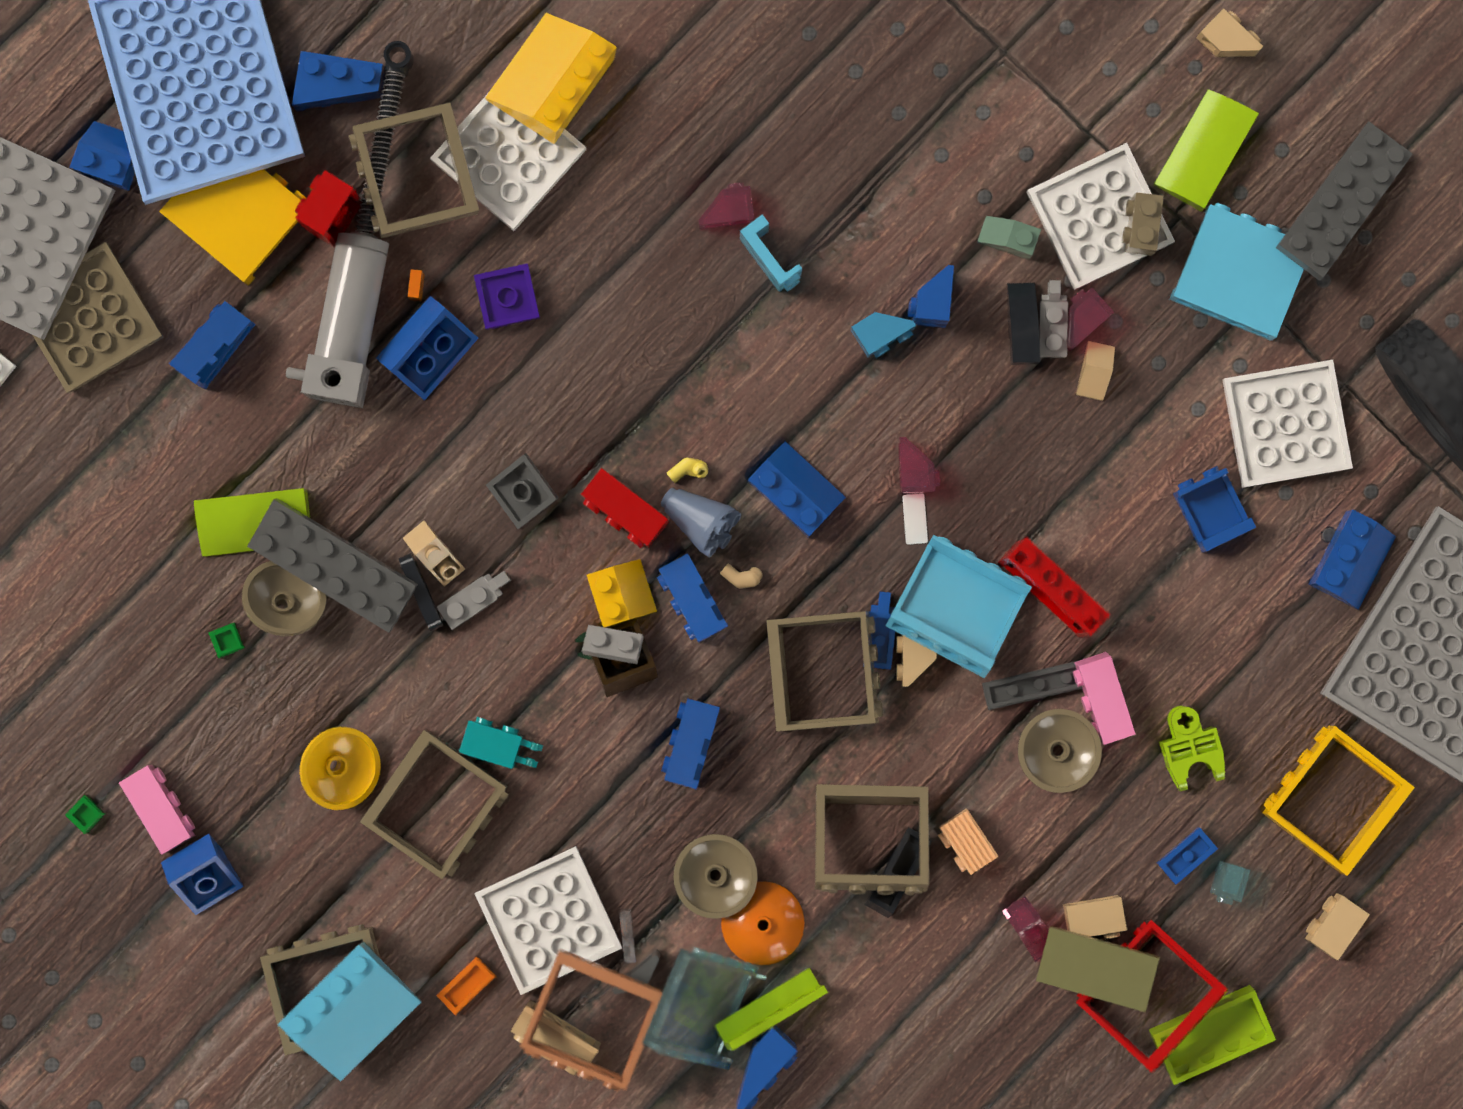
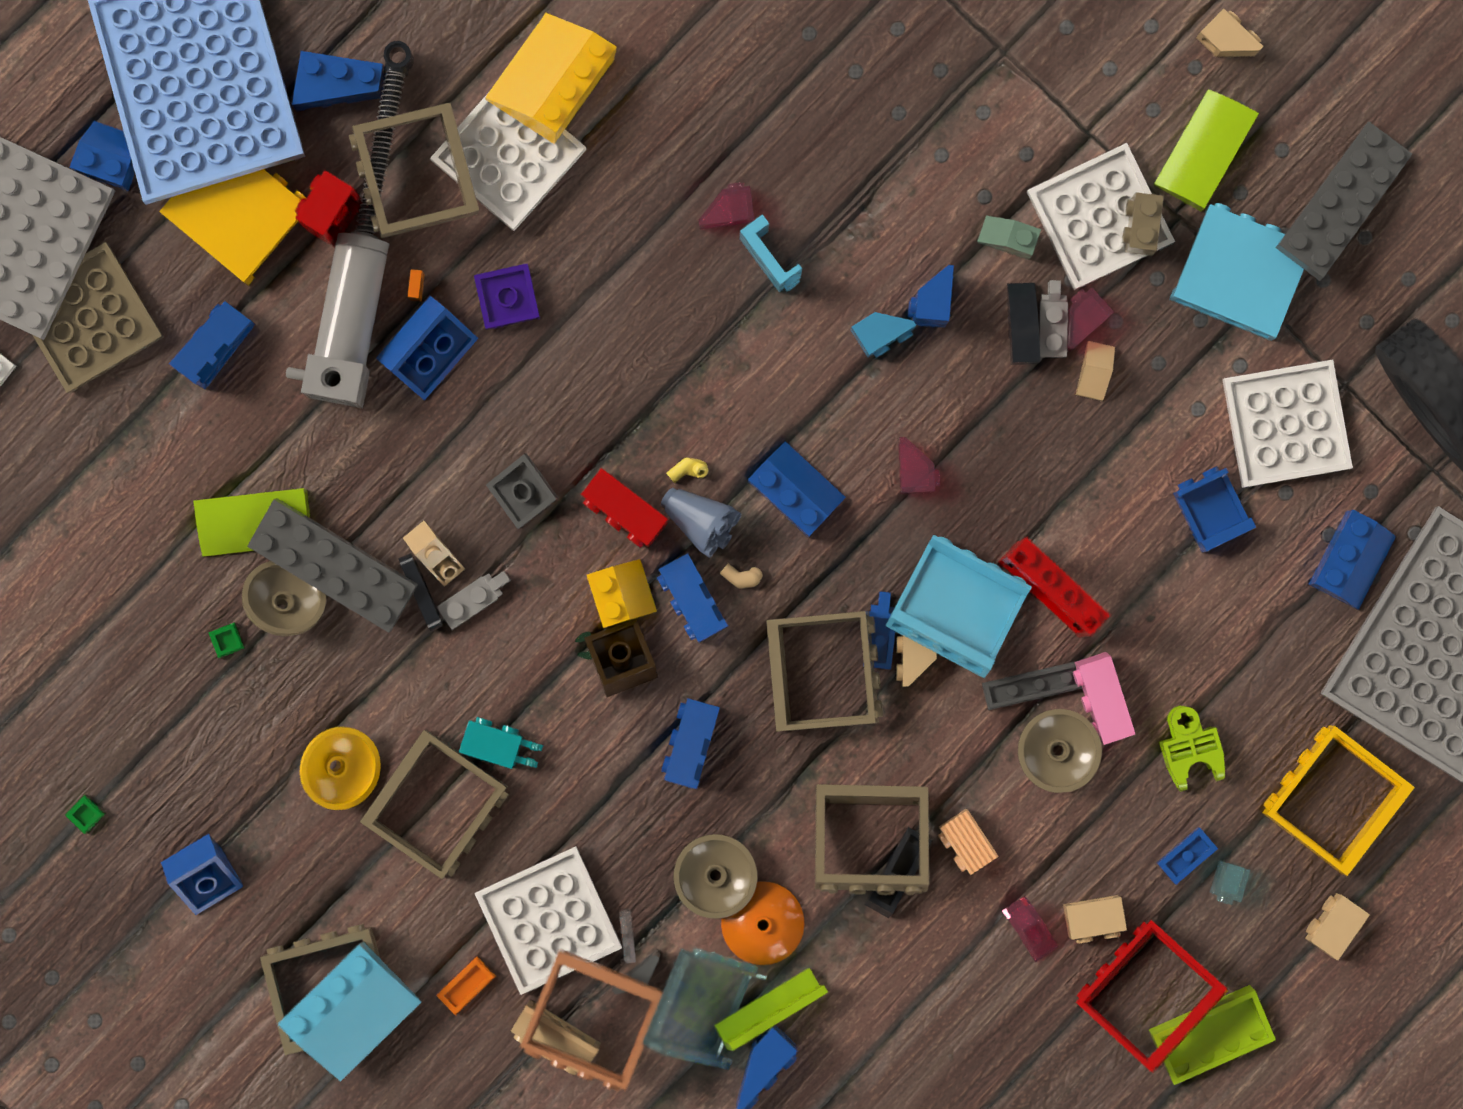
bright pink brick [119,765,195,854] -> none
light grey plate [582,625,643,664] -> none
white sticker [902,494,928,544] -> none
olive tile [1036,926,1160,1012] -> none

